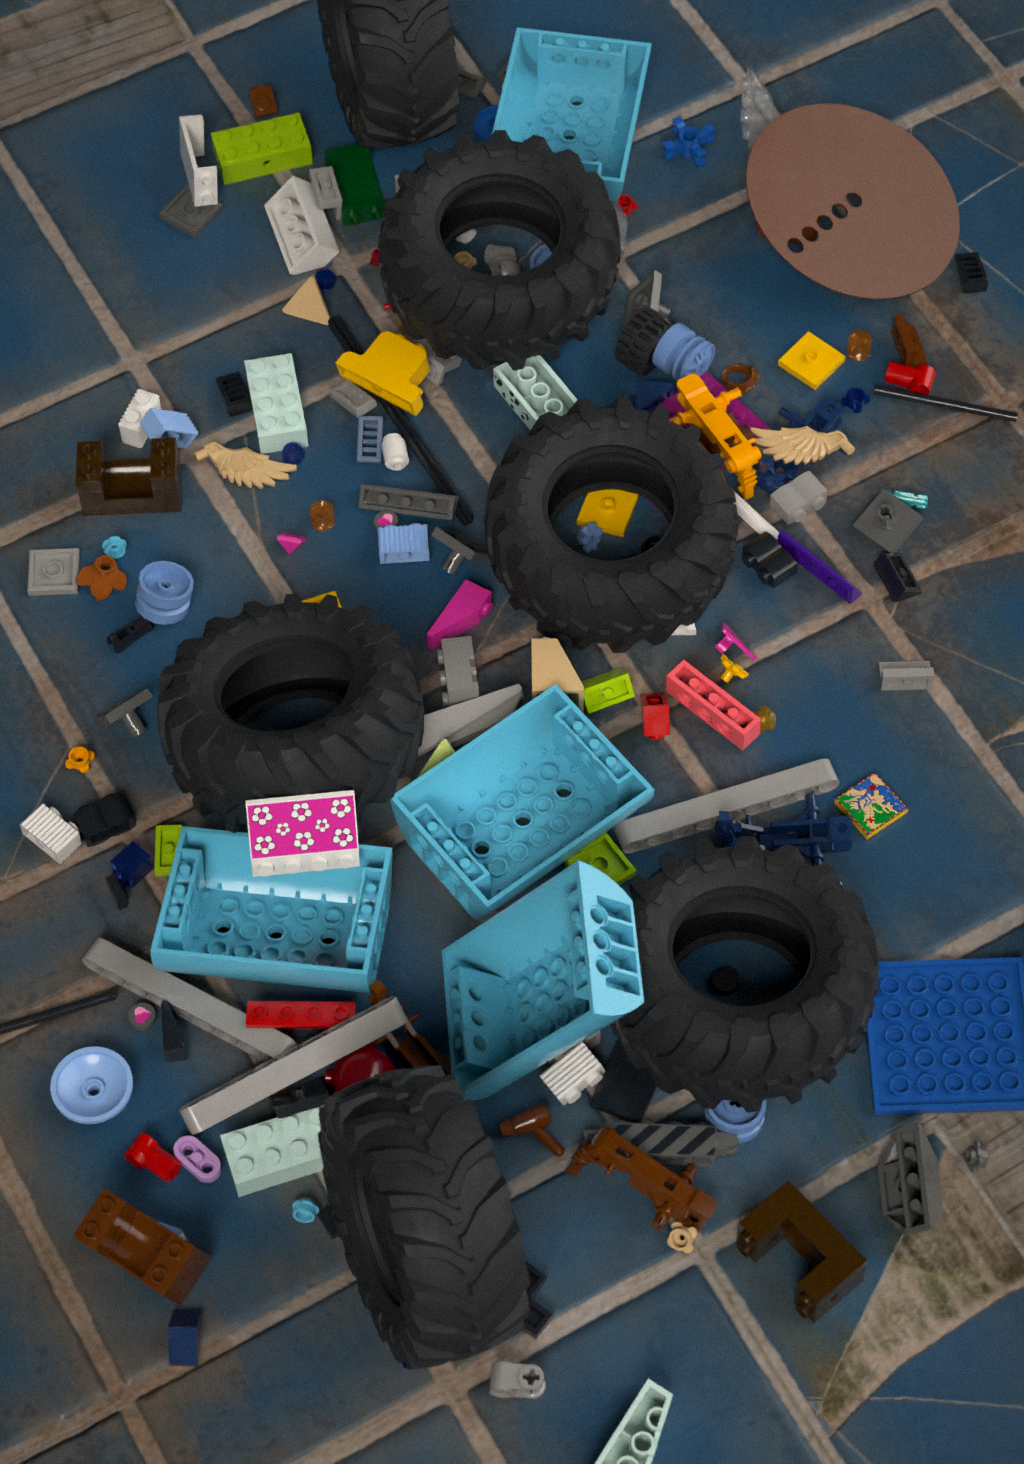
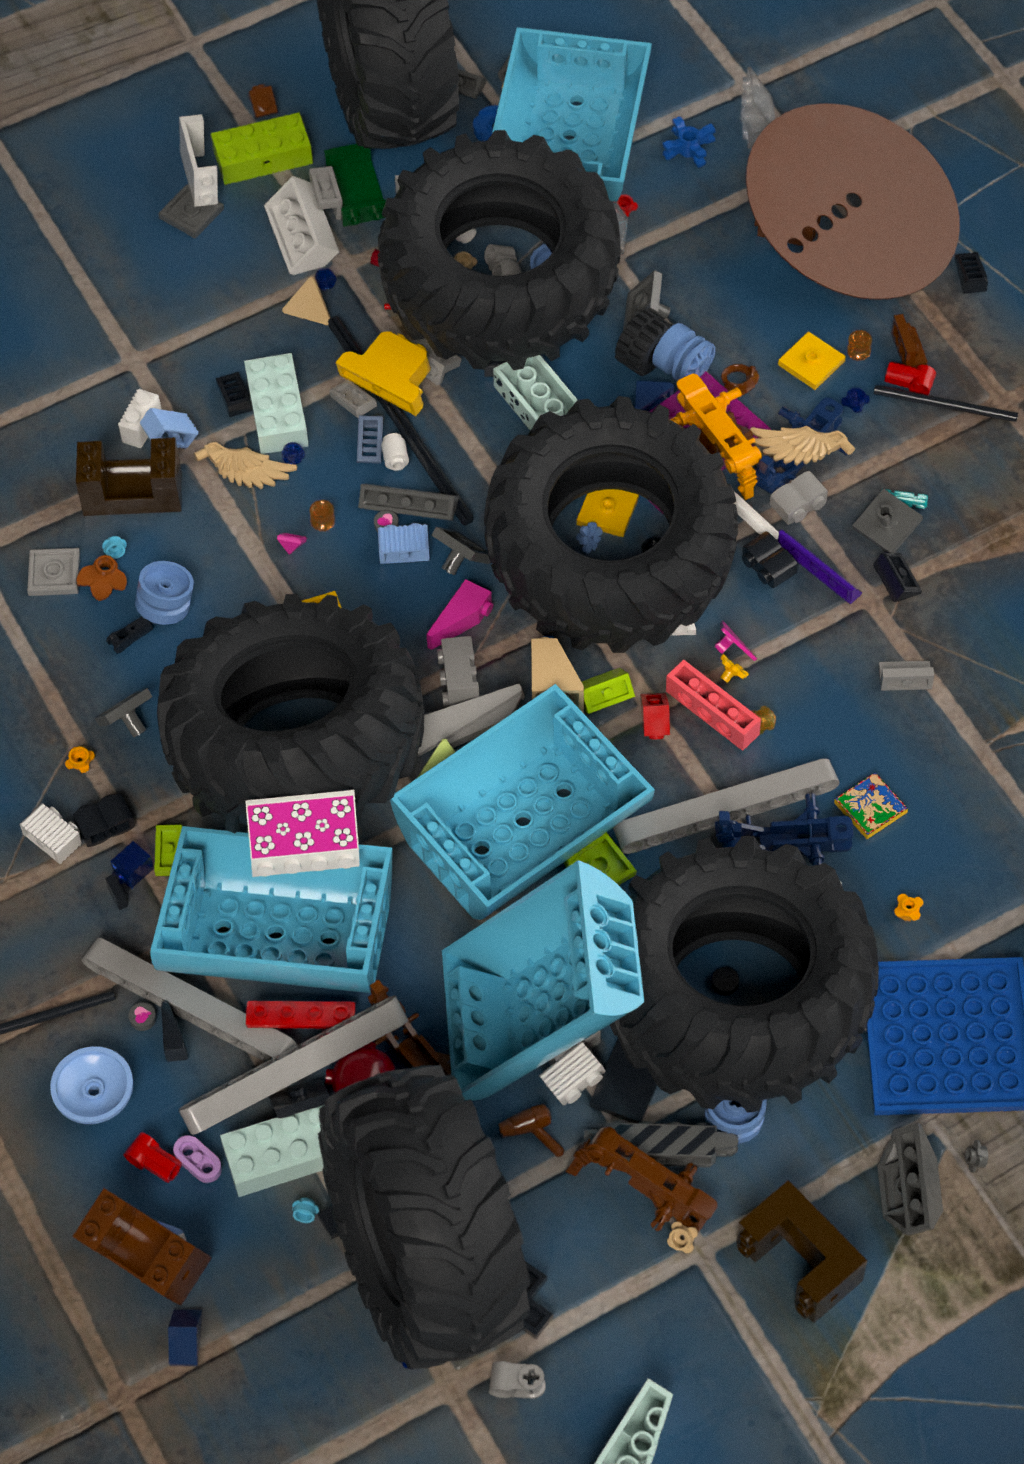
none -> light orange plate [894,894,923,921]

